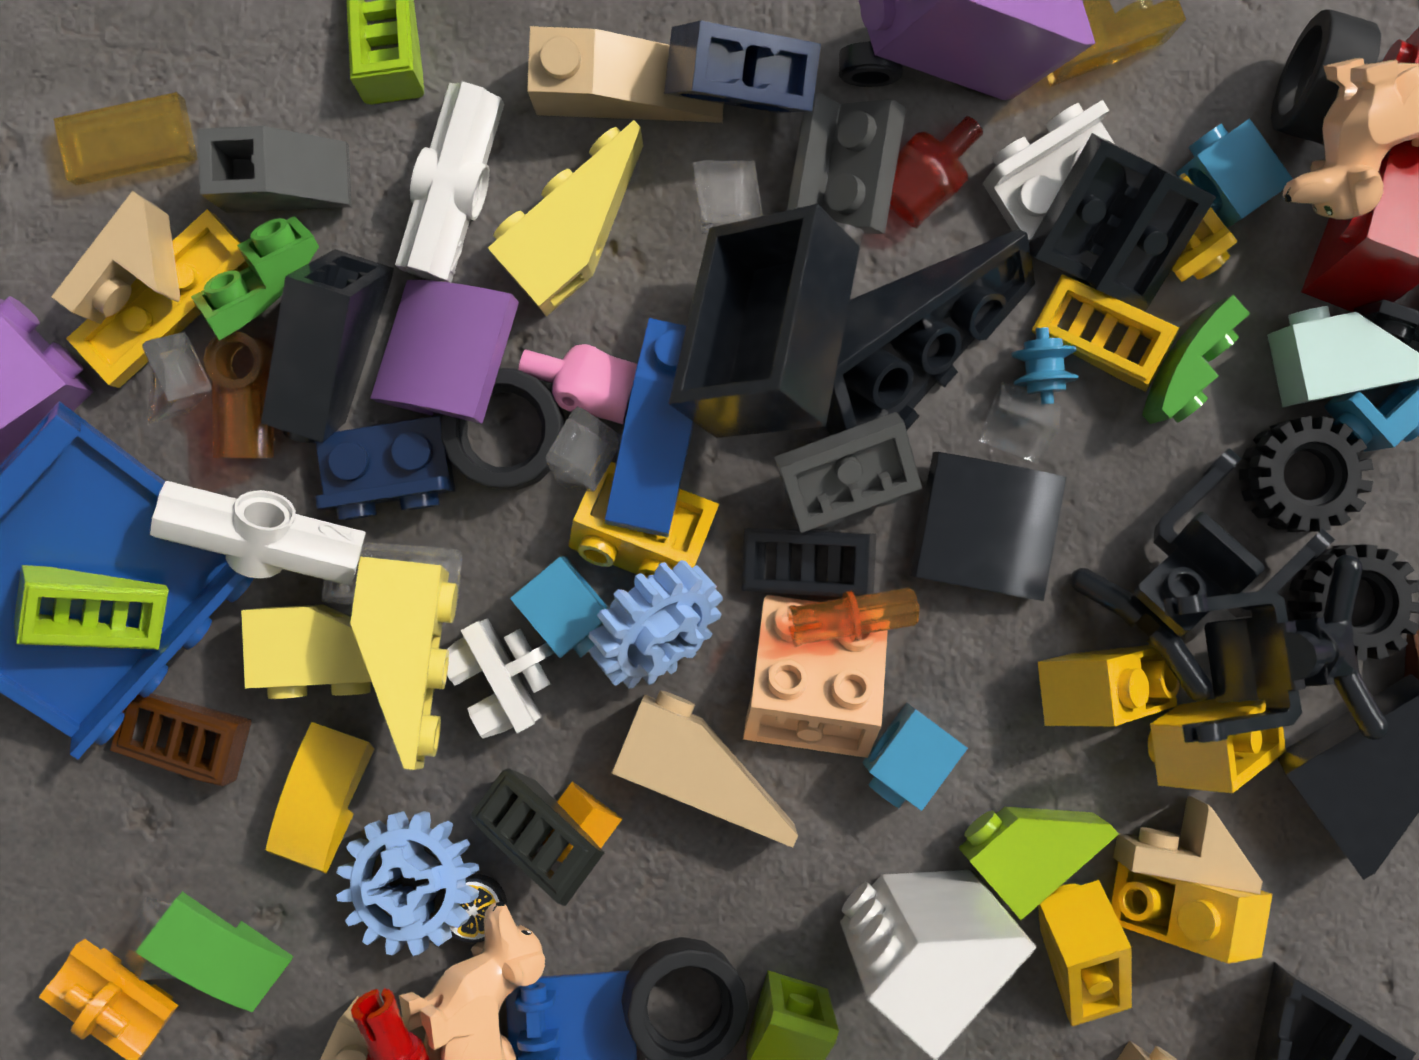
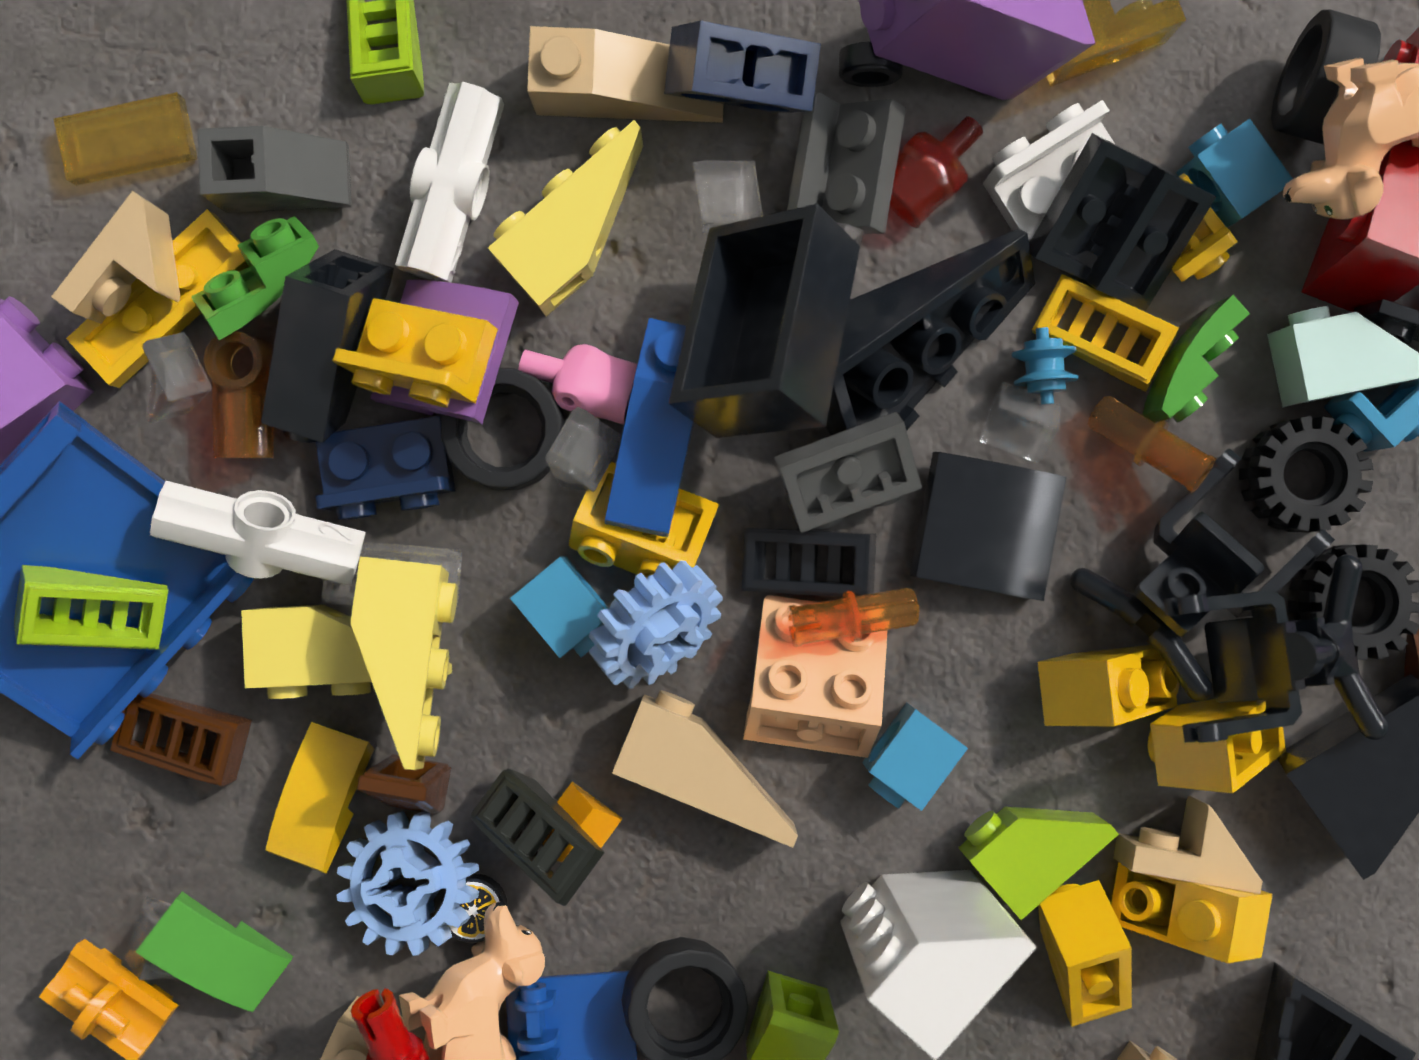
white hips [447,618,555,738] -> none
none -> yellow bracket [332,298,498,407]
none -> reddish brown slope [357,754,451,814]
none -> clear orange axle [1087,396,1217,493]

